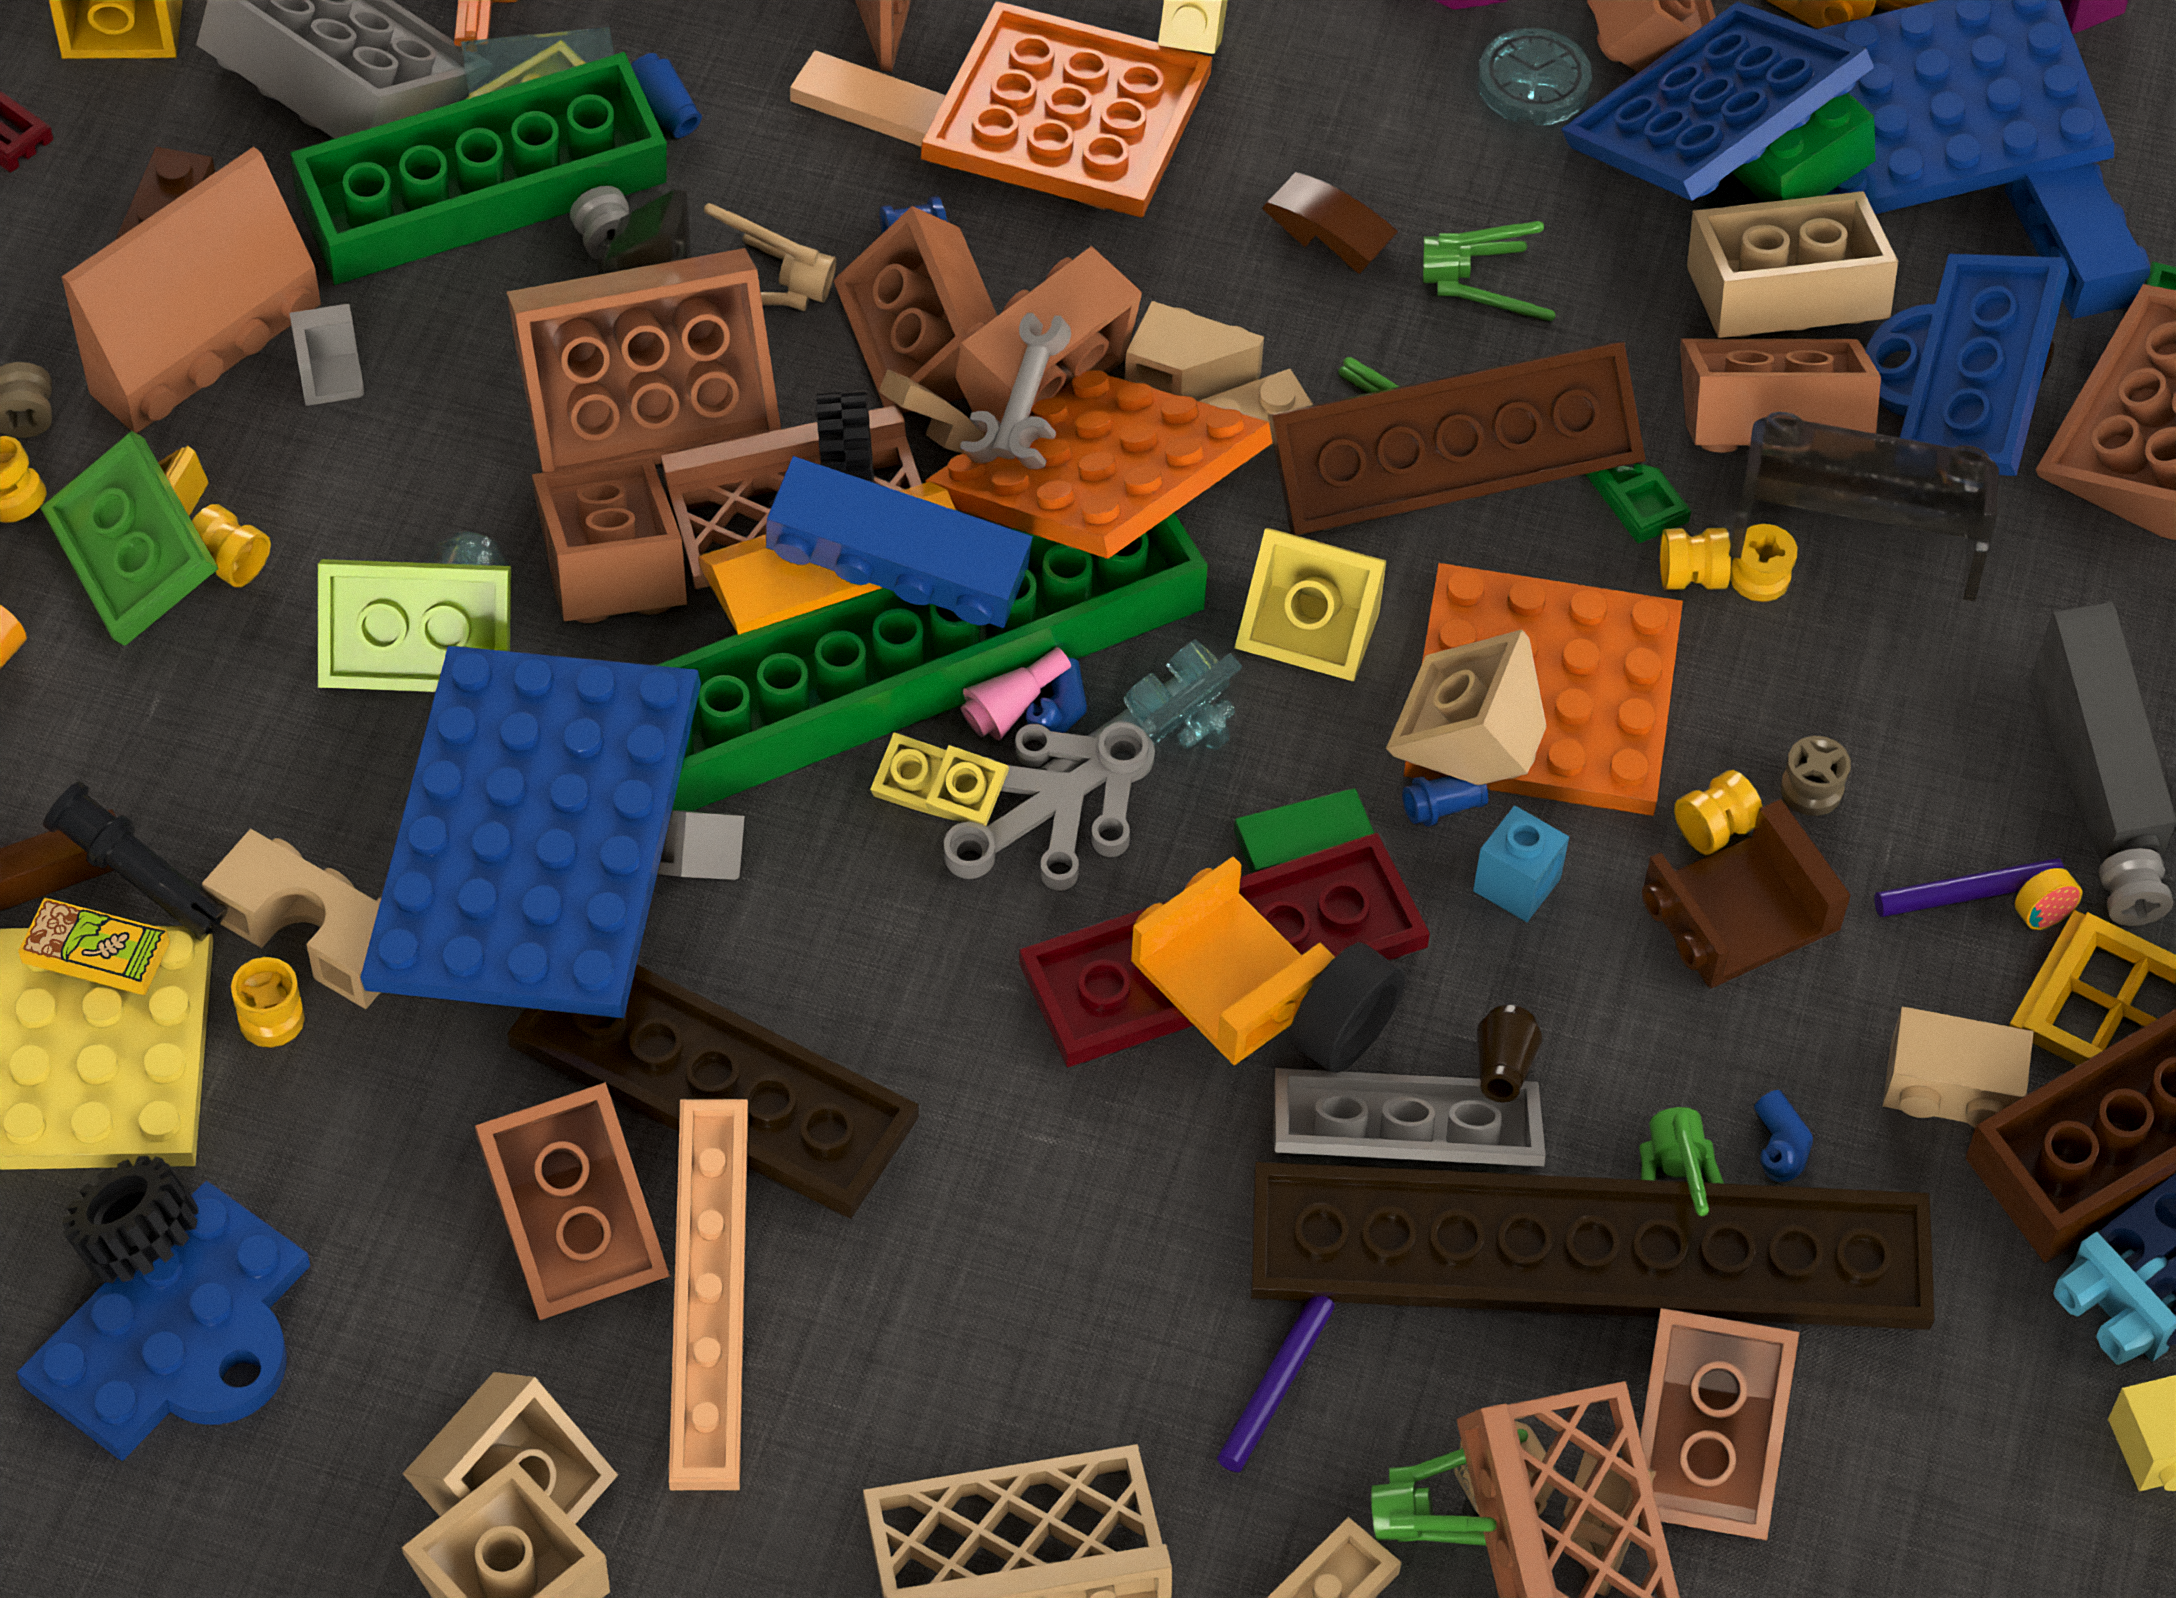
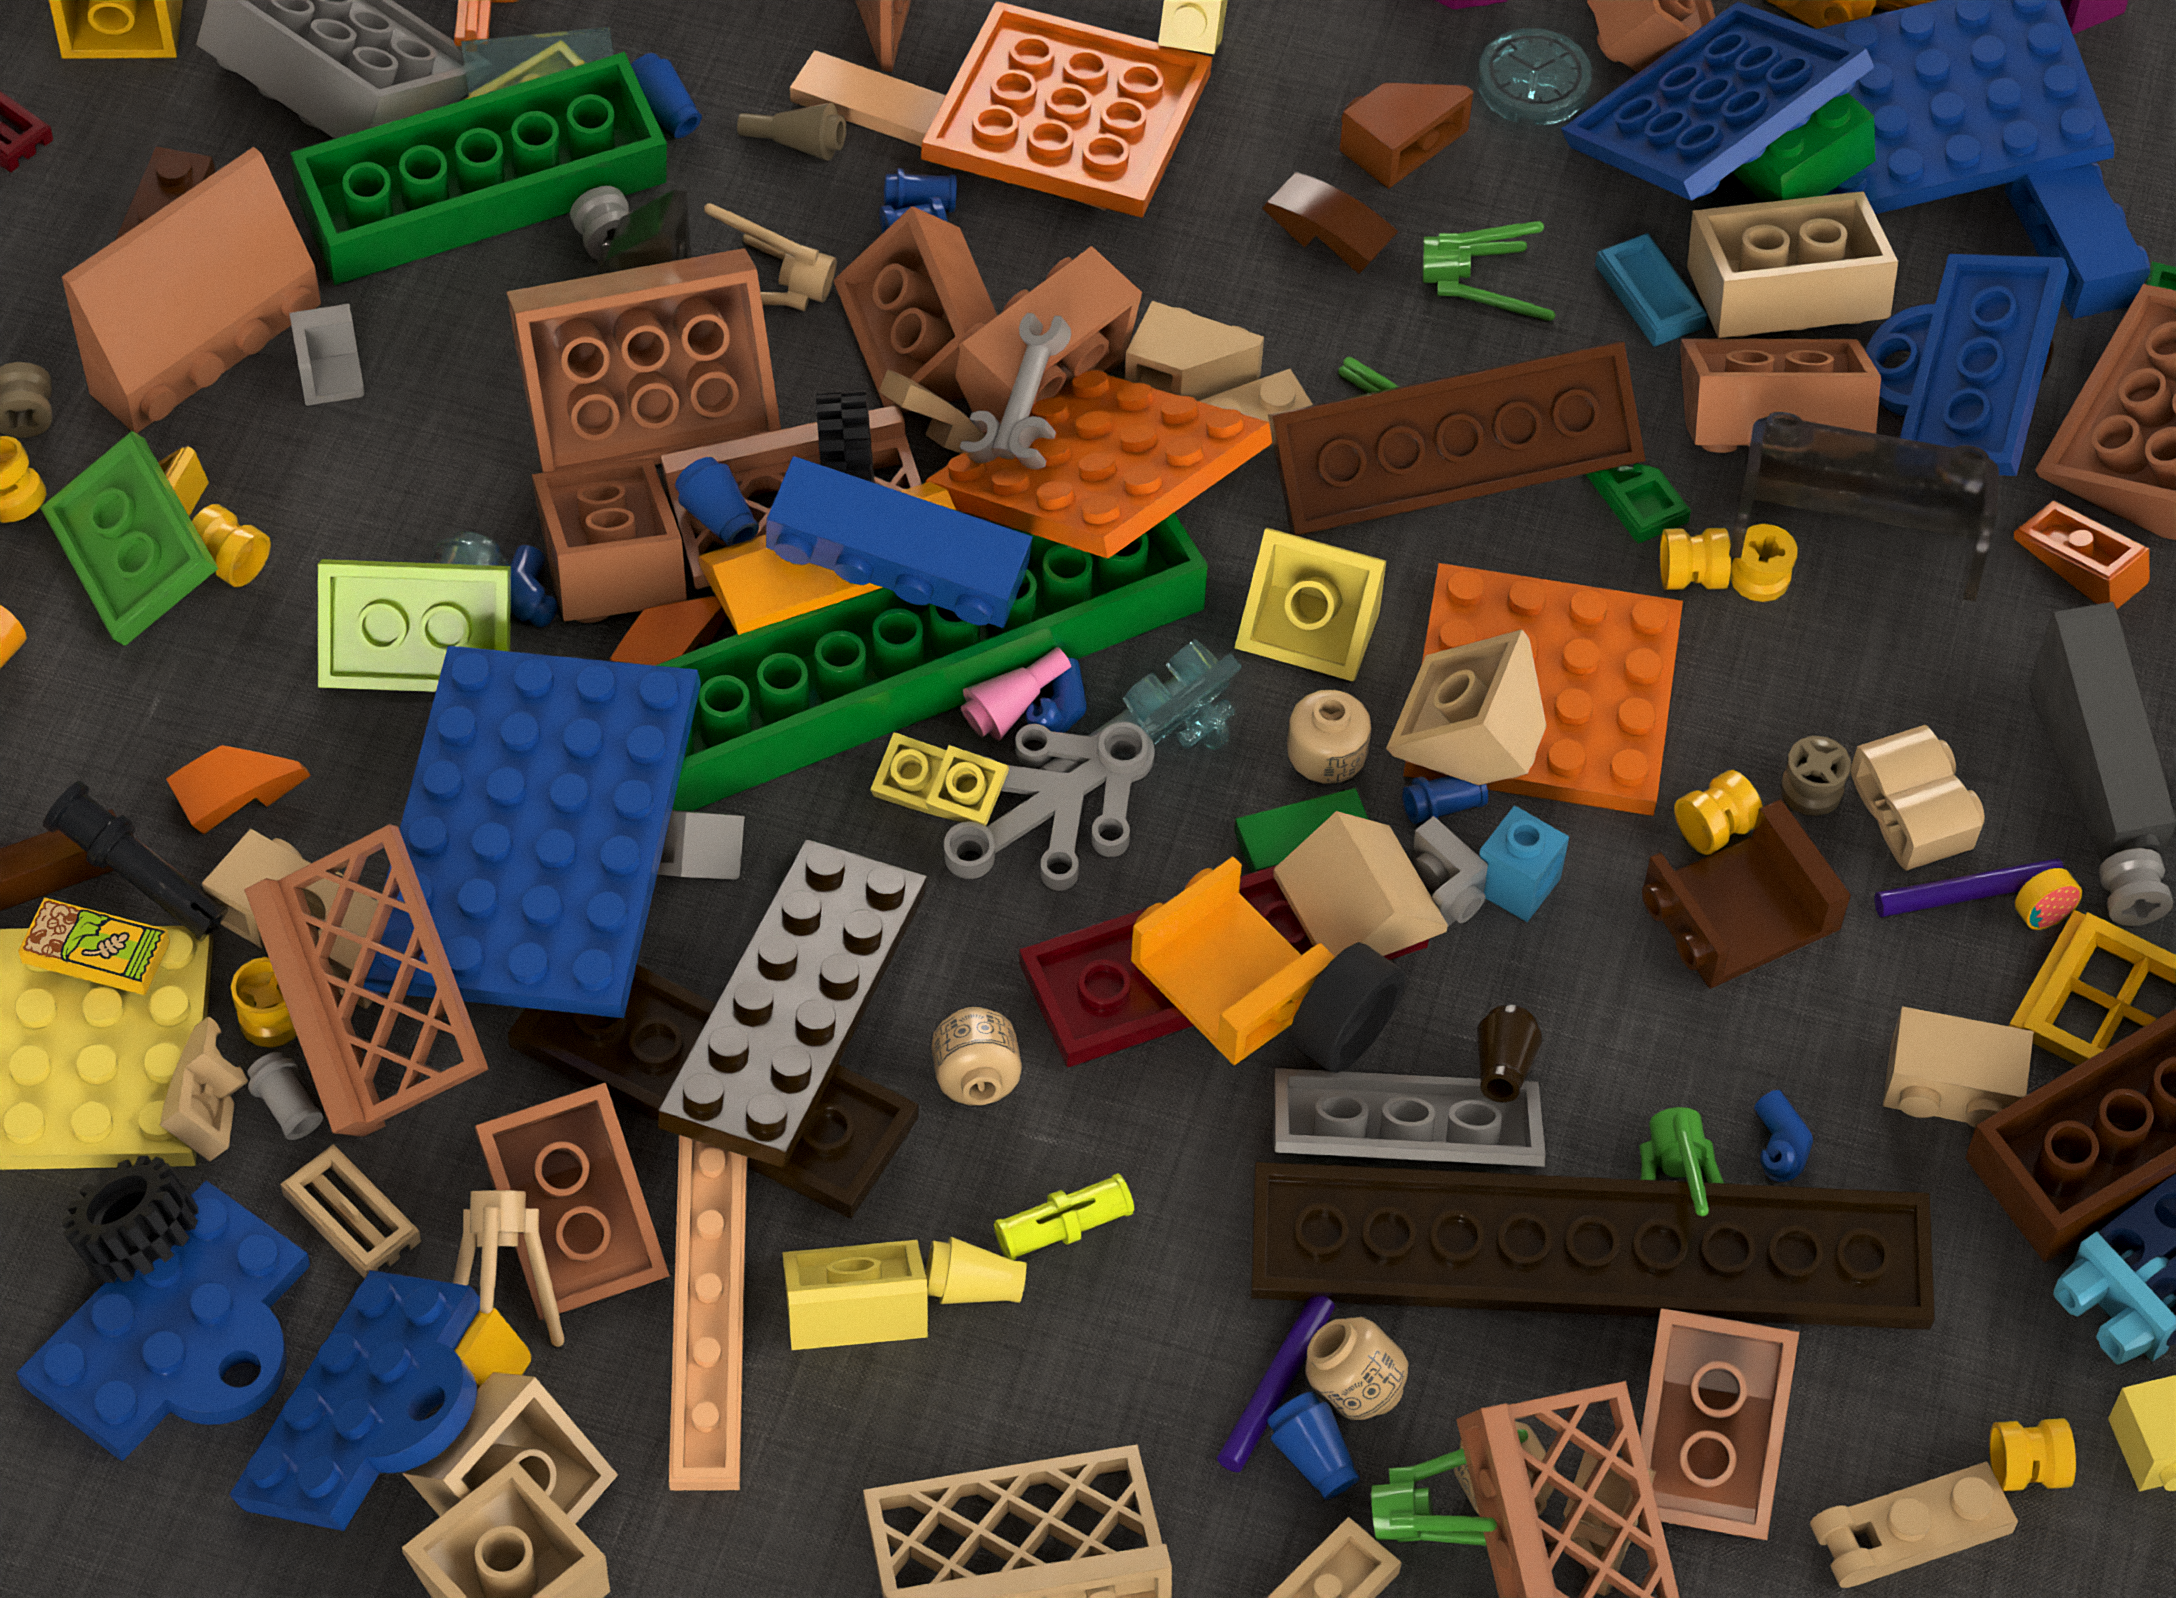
none -> tan slope [160,1016,249,1162]
none -> orange slope [166,745,311,835]
none -> blue plate [229,1270,480,1531]
none -> nougat fence [244,824,489,1137]
none -> light grey pin [247,1052,323,1140]
none -> tan tile [281,1144,421,1279]
none -> tan plant [453,1191,564,1347]
none -> yellow slope [454,1307,531,1390]
none -> blue arm [510,545,558,628]
none -> orange slope [610,596,727,666]
none -> plate [658,839,927,1169]
none -> blue cone [675,457,759,547]
none -> dark tan cone [737,103,846,161]
none -> light yellow slope [782,1240,928,1350]
none -> blue pin [884,168,957,212]
none -> light yellow cone [925,1237,1026,1304]
none -> tan head [931,1007,1022,1105]
none -> neon yellow pin [993,1173,1134,1260]
none -> blue cone [1267,1391,1360,1500]
none -> tan slope [1273,811,1448,957]
none -> tan head [1287,690,1371,784]
none -> tan head [1305,1317,1408,1420]
none -> dark orange slope [1339,83,1474,189]
none -> light grey bracket [1411,816,1488,926]
none -> dark azure tile [1595,233,1707,347]
none -> tan plate [1810,1461,2018,1588]
none -> tan brick [1850,725,1985,871]
none -> yellow wheel [1989,1418,2076,1491]
none -> orange slope [2014,500,2150,610]

